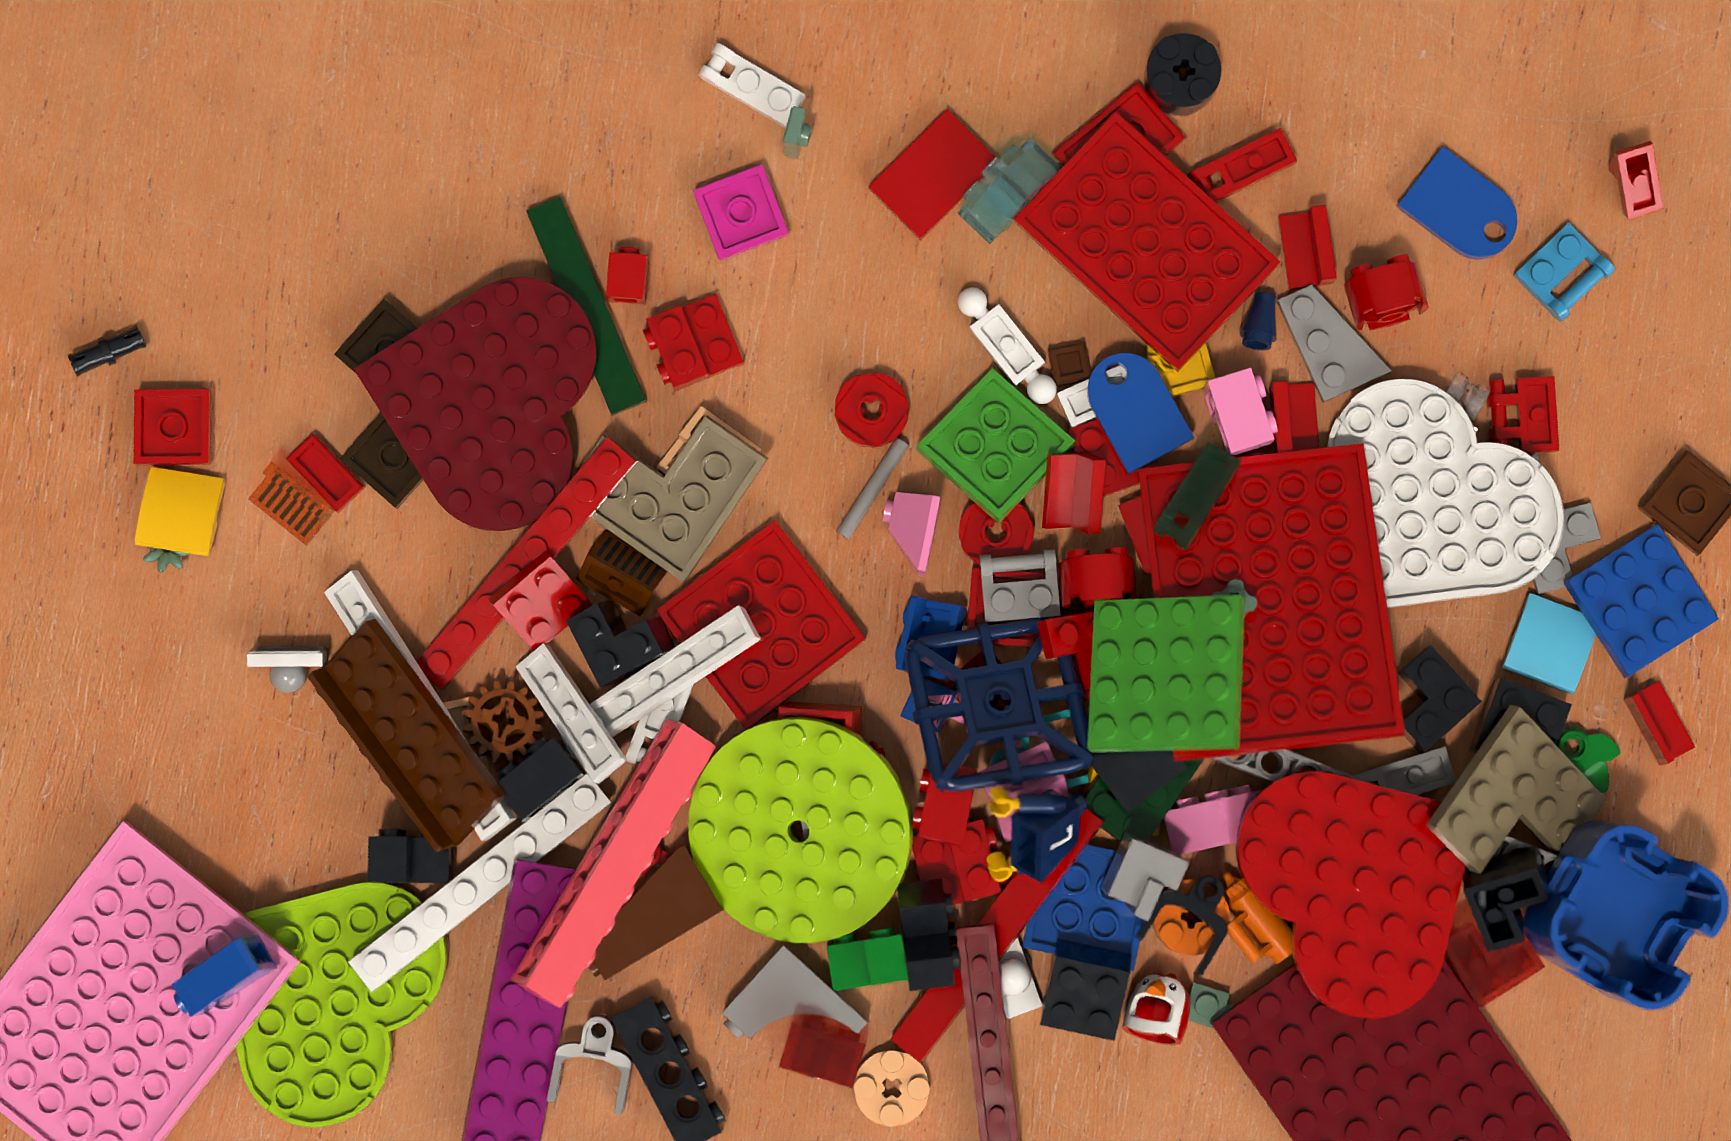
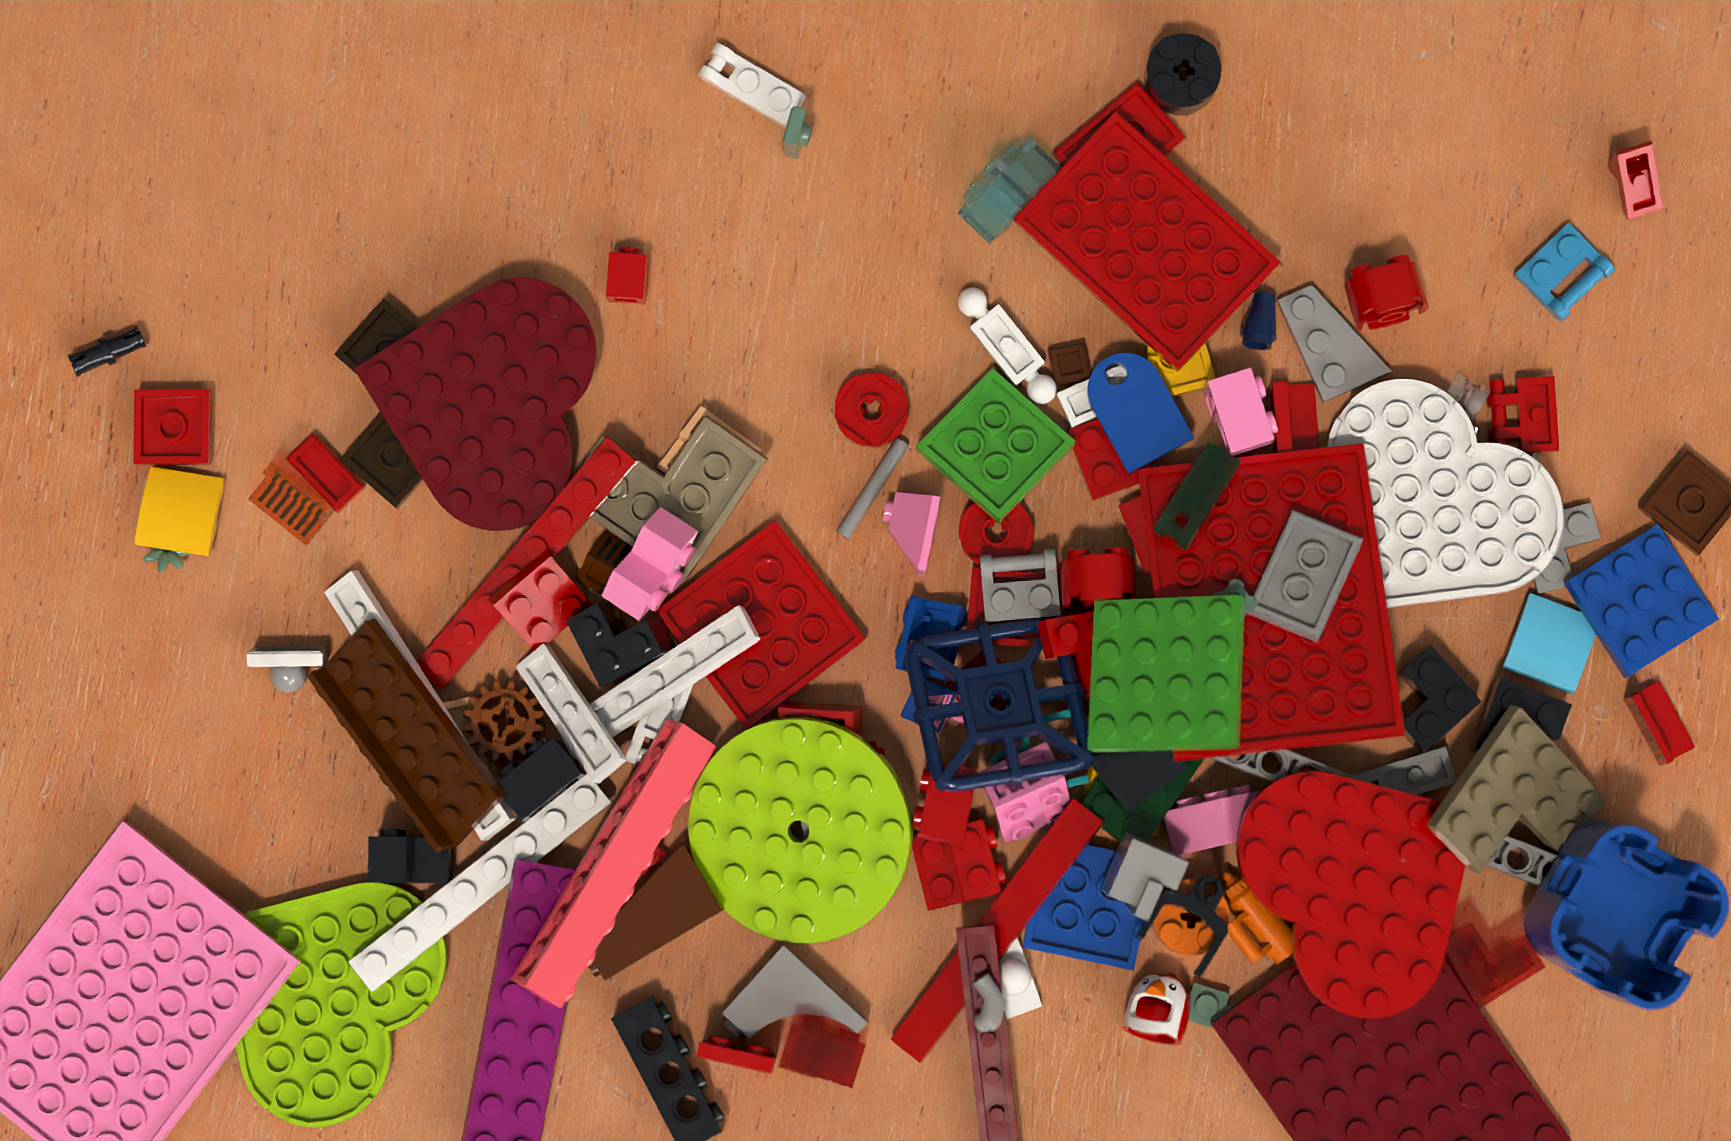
blue slope [172,935,277,1017] -> none
dark green tile [526,197,646,416] -> none
light grey piece [547,1014,632,1115] -> none
red plate [642,294,744,391] -> none
dark pink plate [693,164,789,261] -> none
green brick [826,928,909,991] -> none
light nougat plate [854,1050,930,1127] -> none
red tile [868,109,1000,241] -> none
black brick [897,878,961,991] -> none
dark blue torso [986,787,1087,883] -> none
black brick [1040,938,1132,1041] -> none
red panel [1042,452,1106,534] -> none
red plate [1187,128,1297,203] -> none
red panel [1278,205,1337,290] -> none
blue tile [1397,147,1517,259] -> none
black brick [1463,845,1549,952] -> none
green plate [1553,728,1621,793] -> none
none -> bright pink brick [602,507,698,620]
none -> red plate [696,1034,777,1074]
none -> light grey arm [973,973,1006,1032]
none -> light grey tile [1247,510,1363,643]

